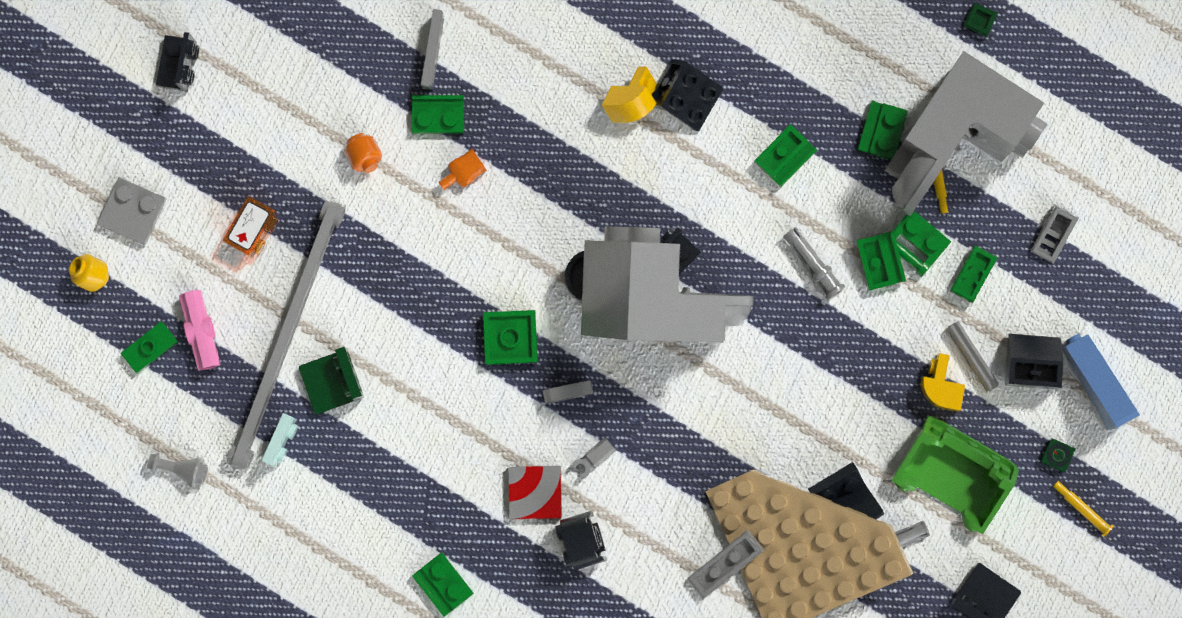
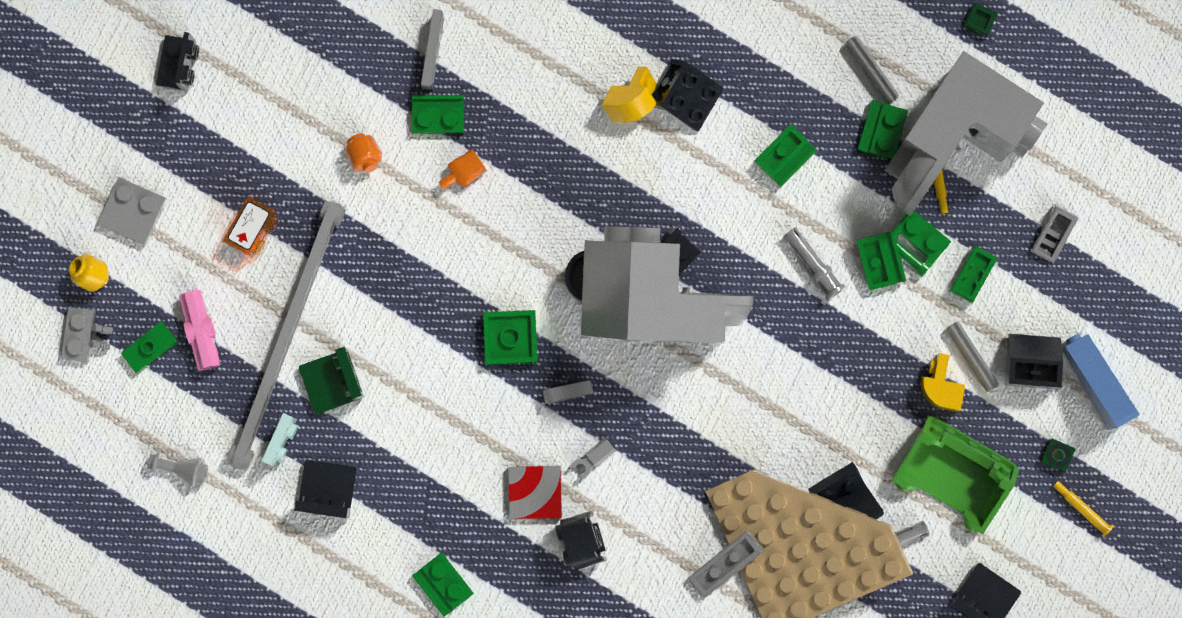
none -> light grey hinge [61,307,113,363]
none -> black bracket [294,460,357,519]
none -> light grey axle [845,36,899,104]

